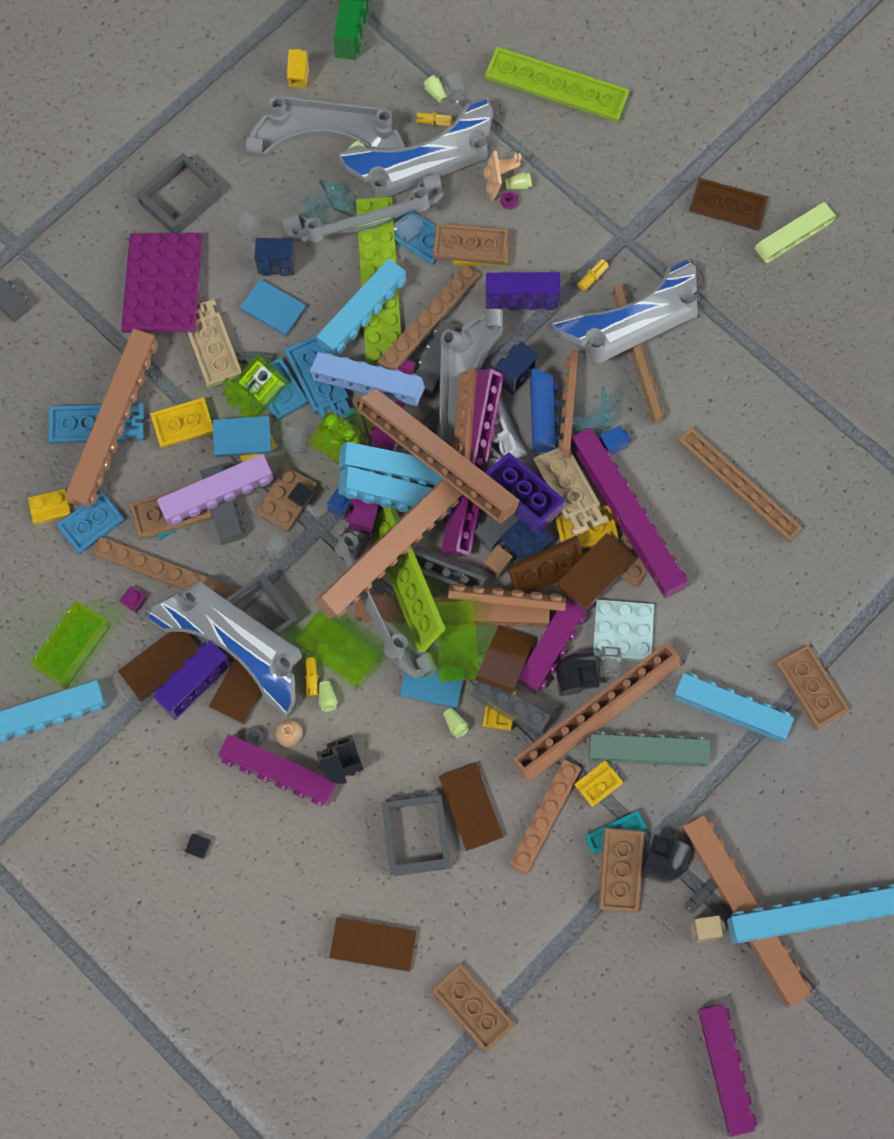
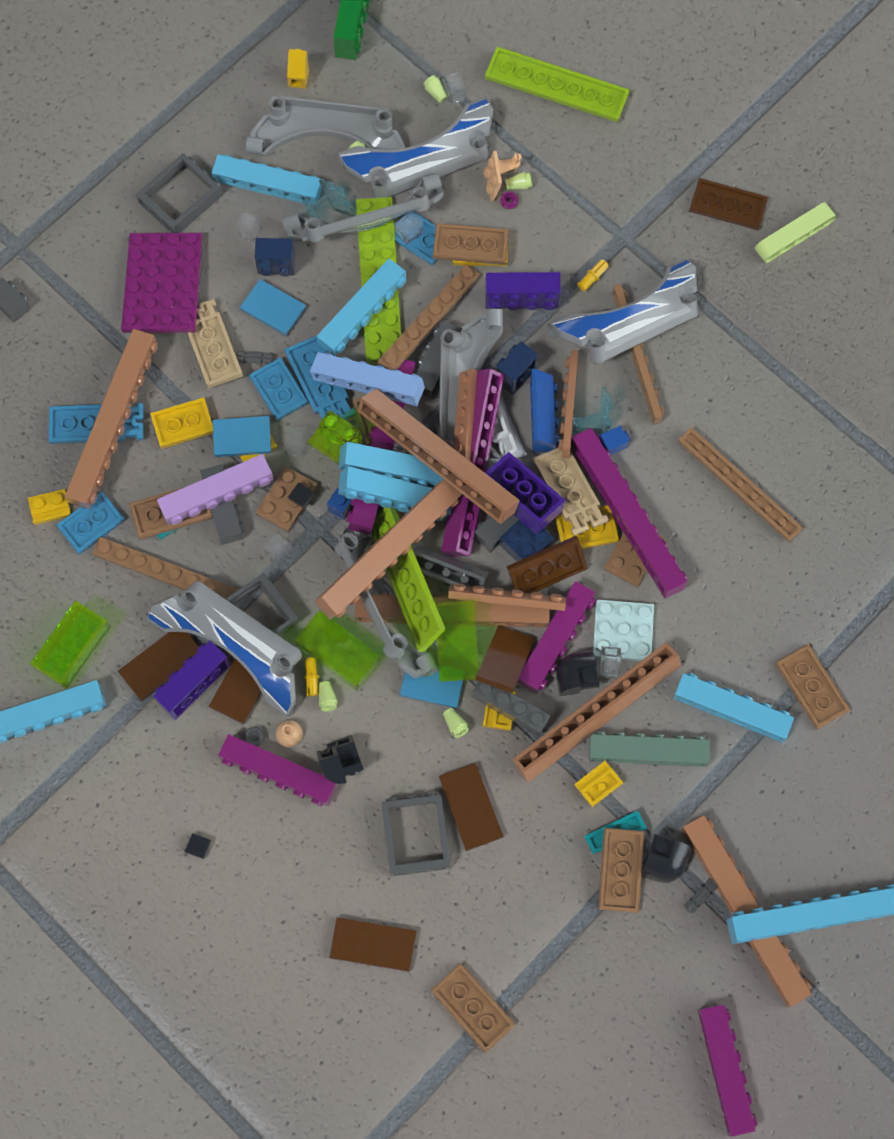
magenta plate [119,586,147,613] -> none
clear neon green brick [222,354,289,418] -> none
yellow axle [416,112,452,127] -> none
medium nougat brick [483,545,513,579] -> none
nougat plate [509,760,582,875] -> none
reddish brown tile [556,533,636,611] -> none
tan brick [690,916,725,944] -> none
none -> medium azure brick [212,154,323,207]

